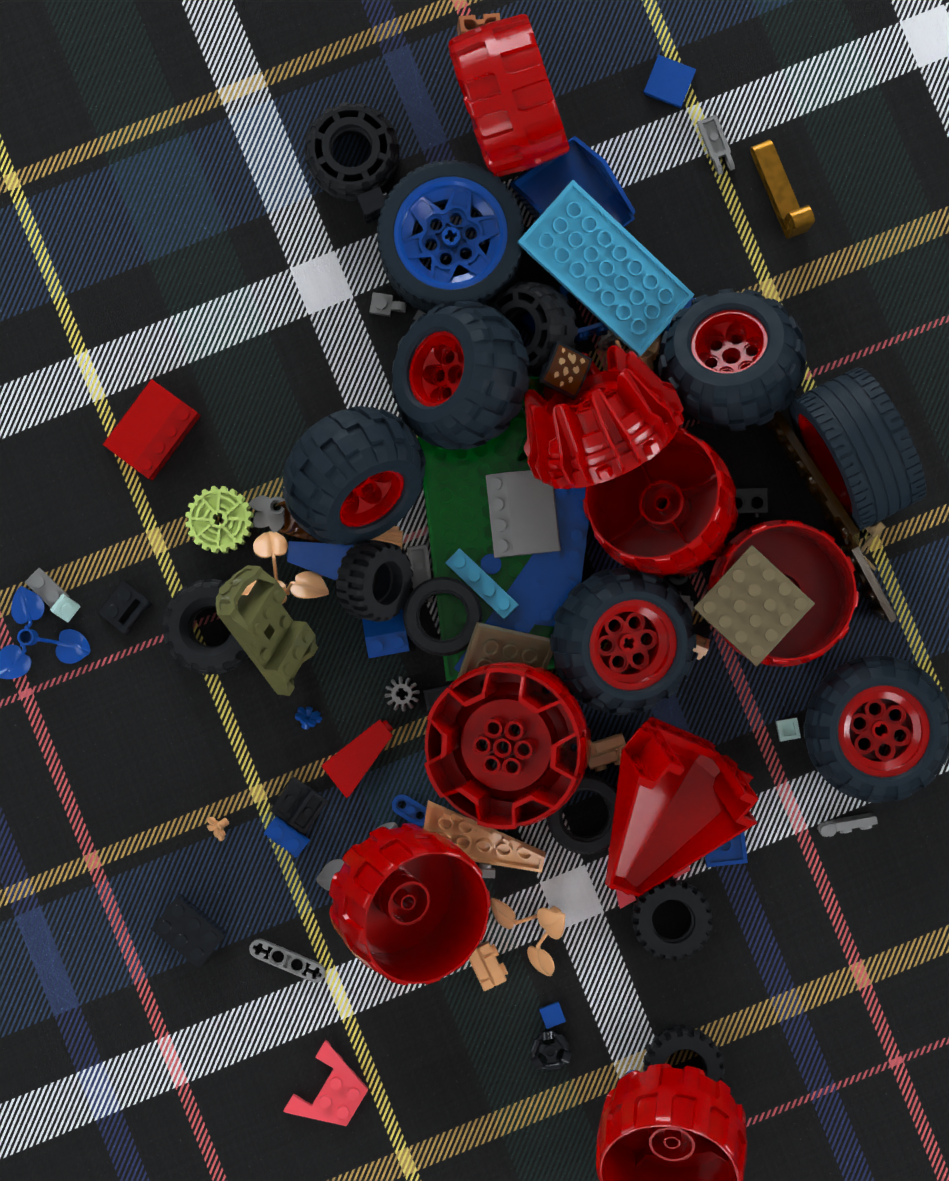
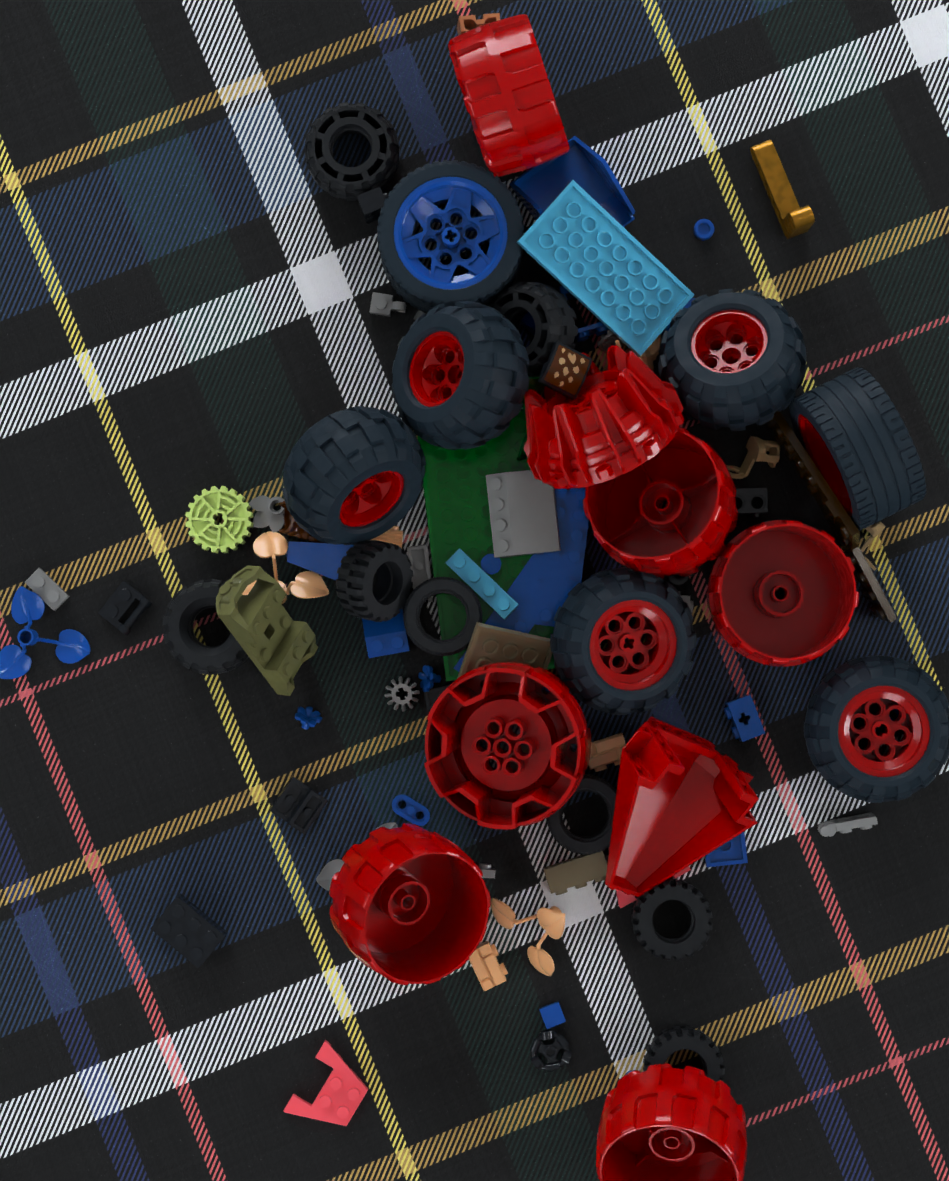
light aqua plate [50,593,81,622] -> none
red slope [103,379,201,481] -> none
light nougat plant [206,817,229,841] -> none
light grey beam [249,938,326,983] -> none
blue brick [264,816,310,858] -> none
red slope [321,719,394,798] -> none
light nougat wing [423,800,546,873] -> none
blue tile [643,54,696,109] -> none
dark tan plate [693,545,815,666] -> none
light nougat tile [693,634,710,660] -> none
light grey hinge [696,115,735,175] -> none
light aqua plate [776,717,801,742] -> none
none -> blue plant [418,665,441,692]
none -> dark tan brick [543,850,607,895]
none -> blue tile [693,219,714,241]
none -> blue brick [724,694,765,742]
none -> tan piece [726,436,780,479]

